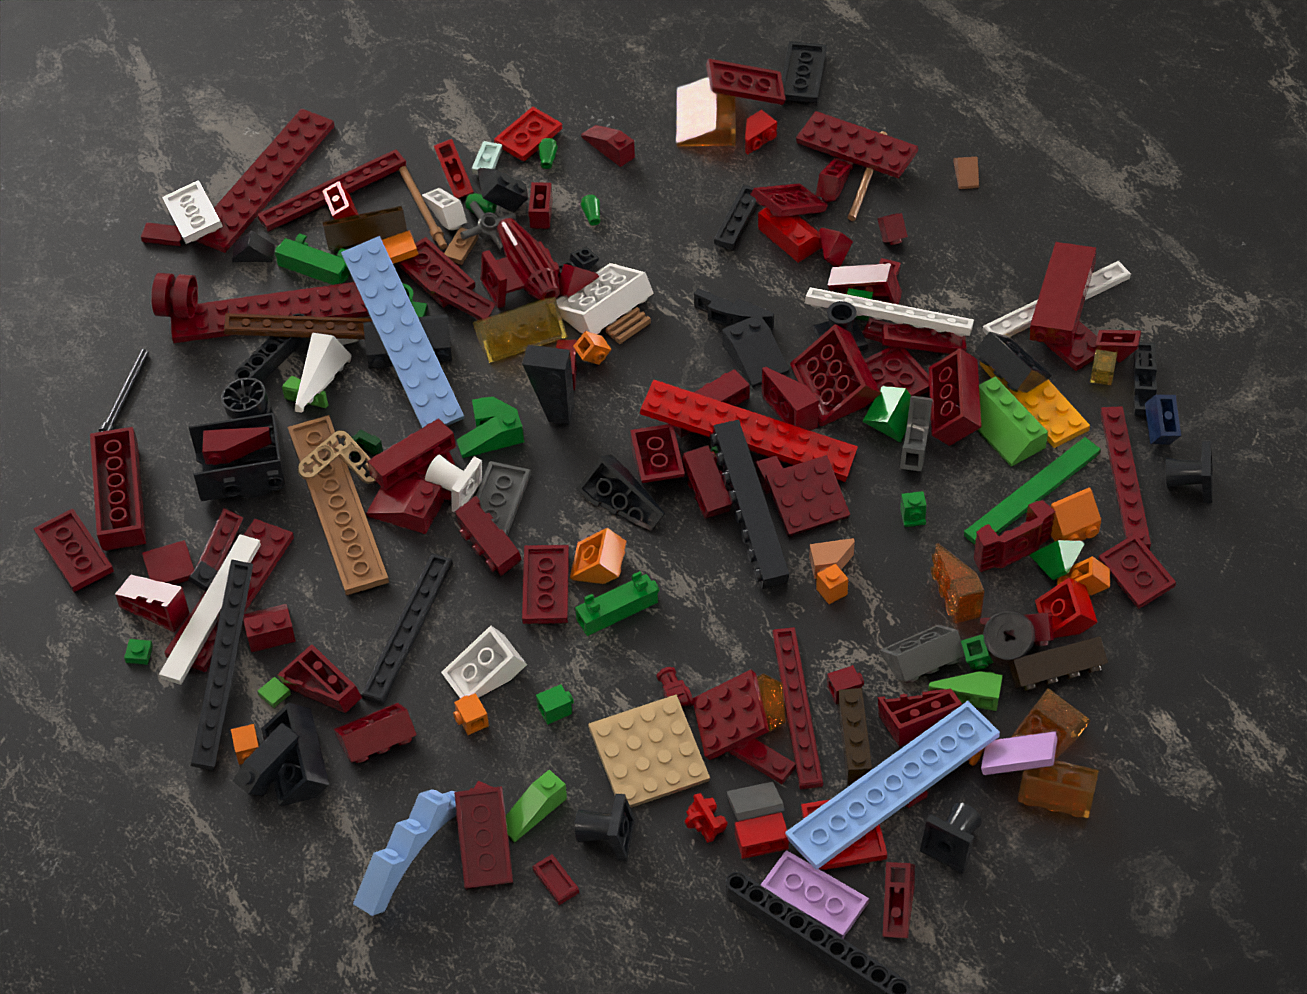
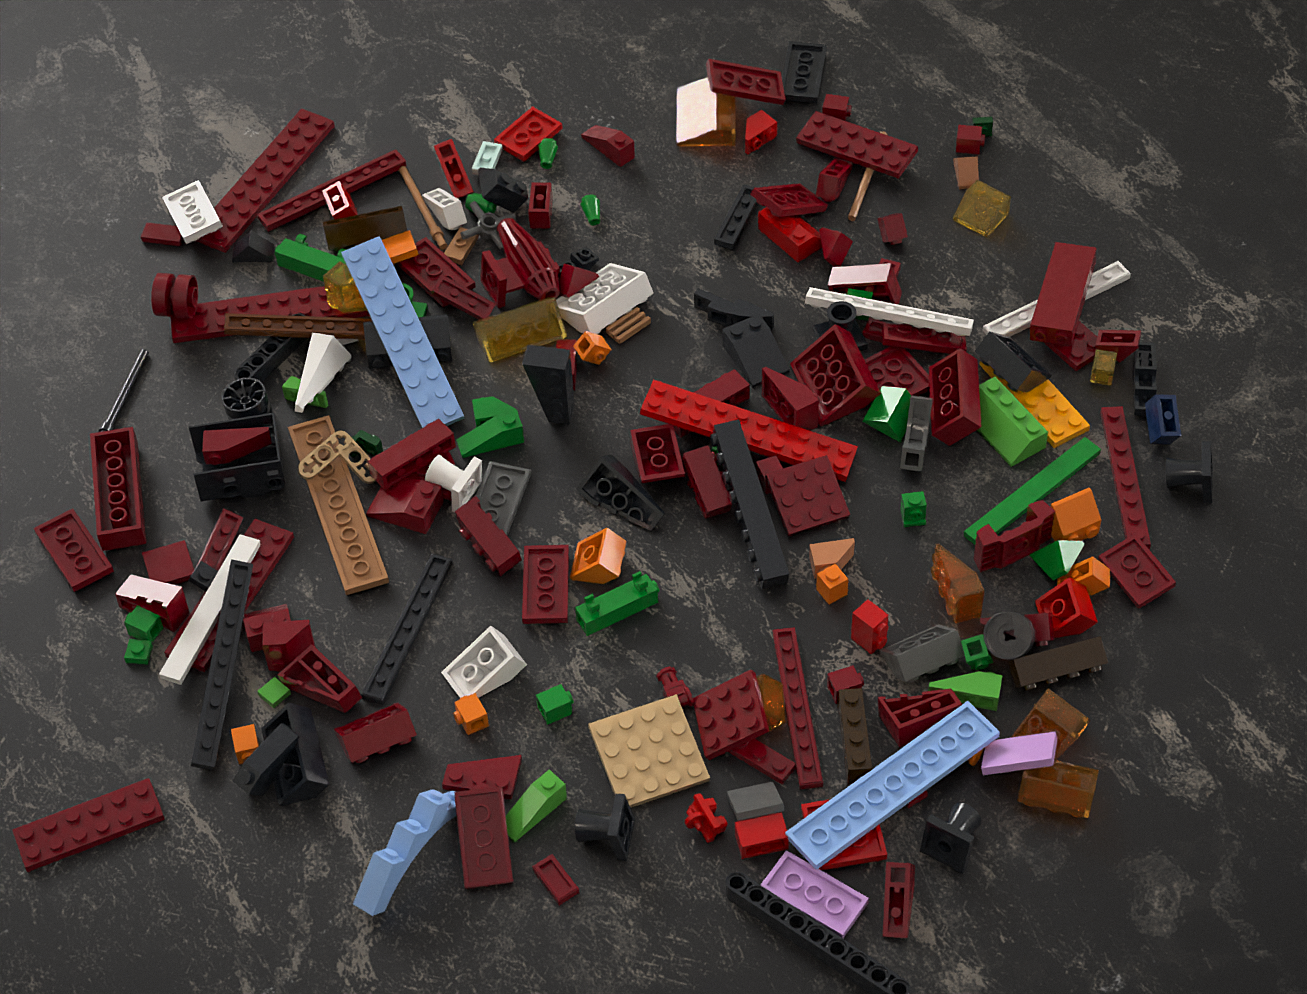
none -> dark red plate [12,778,165,872]
none -> green brick [124,605,163,642]
none -> dark red slope [262,620,315,671]
none -> clear yellow slope [323,261,367,313]
none -> dark red wing [442,755,522,800]
none -> dark red brick [822,94,852,121]
none -> red brick [851,599,889,654]
none -> clear yellow slope [953,180,1011,237]
none -> dark red brick [956,124,985,154]
none -> dark green plate [972,117,993,137]

